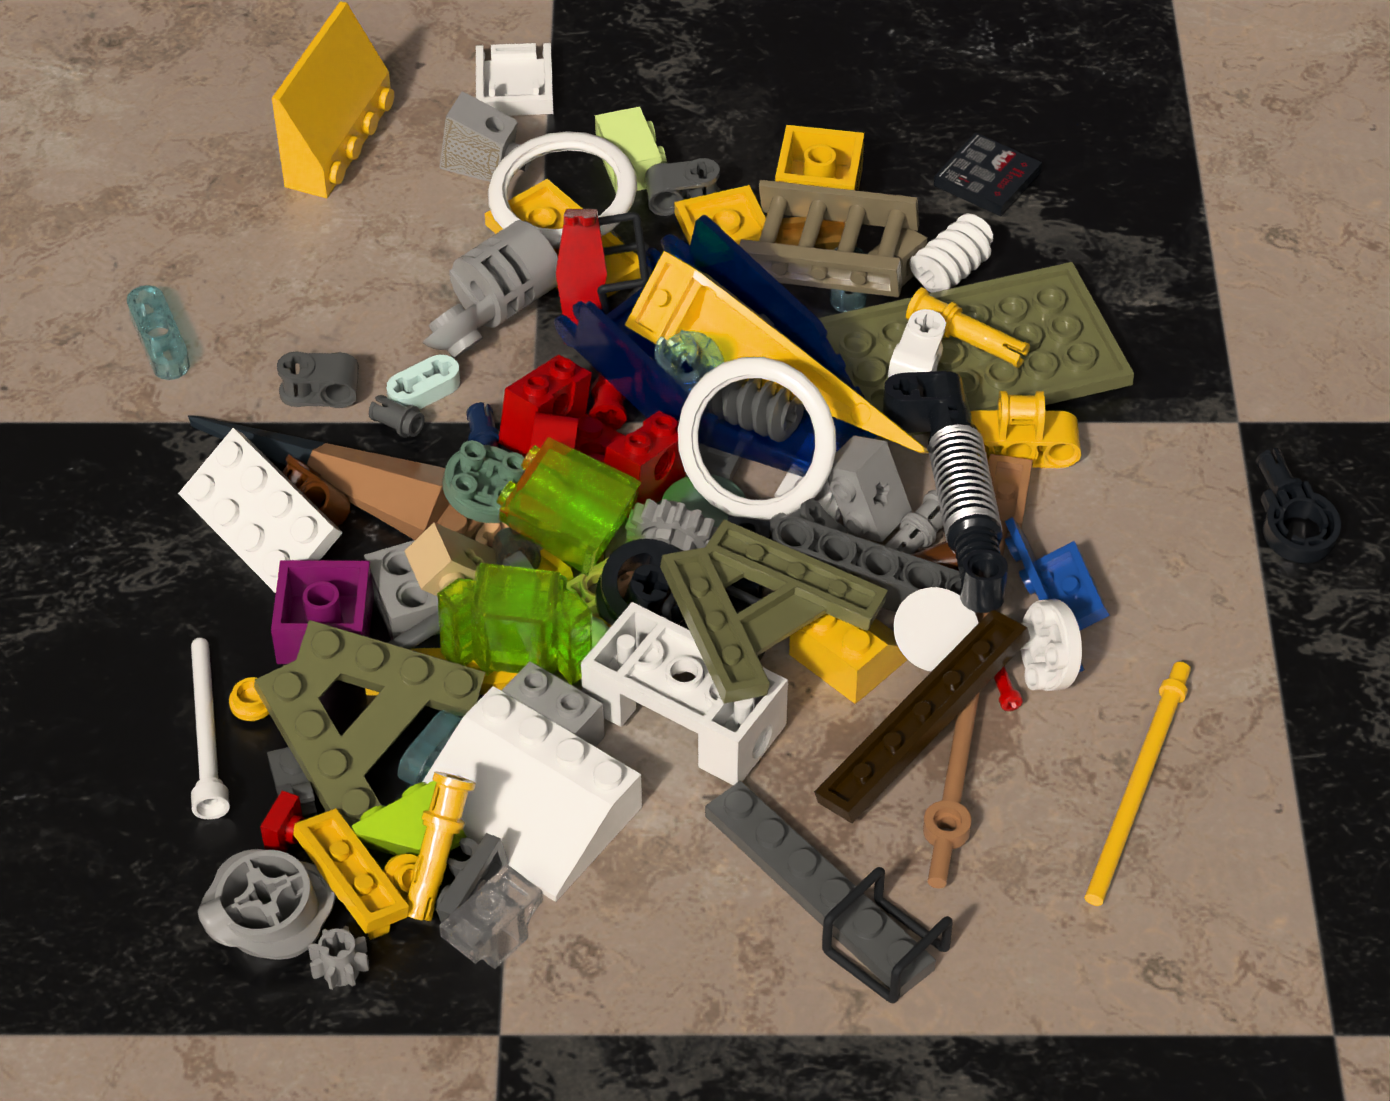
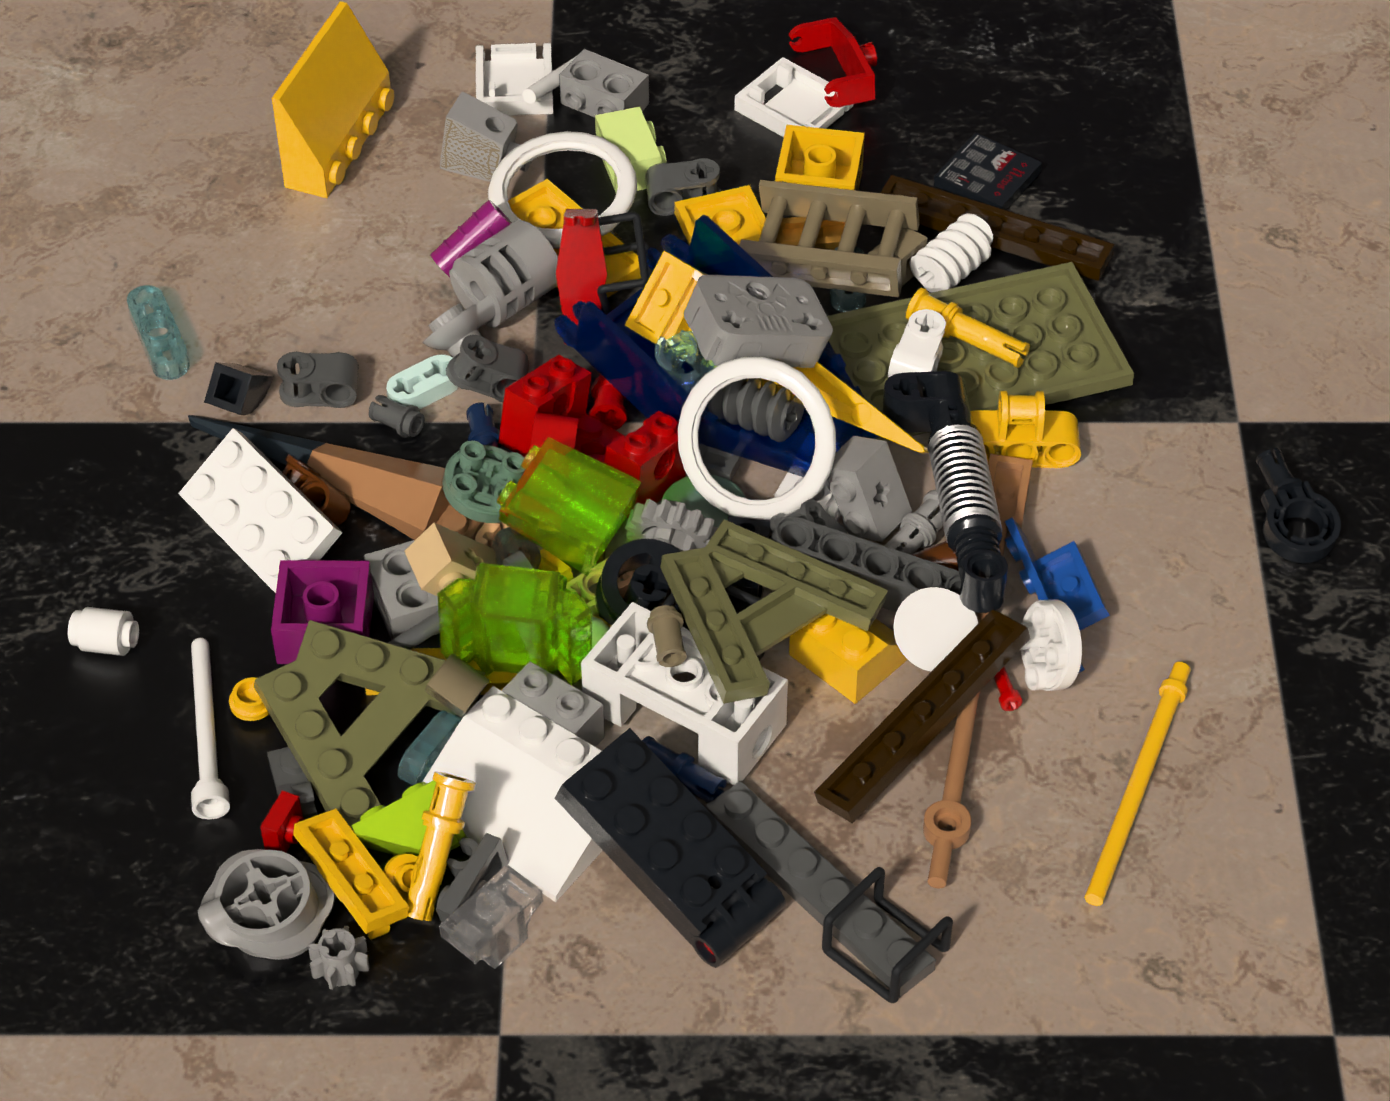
none -> white brick [68,607,139,656]
none -> black brick [204,362,274,415]
none -> dark tan brick [425,653,490,718]
none -> magenta axle [430,200,512,277]
none -> dark grey piece [446,335,529,402]
none -> white bar [522,56,577,104]
none -> black hinge [554,728,786,968]
none -> light grey brick [559,49,649,117]
none -> dark blue pin [642,736,727,804]
none -> dark tan pin [647,605,687,667]
none -> light grey axle [683,275,833,368]
none -> white container [735,57,854,137]
none -> red piece [789,17,877,107]
none -> dark brown plate [880,175,1114,281]

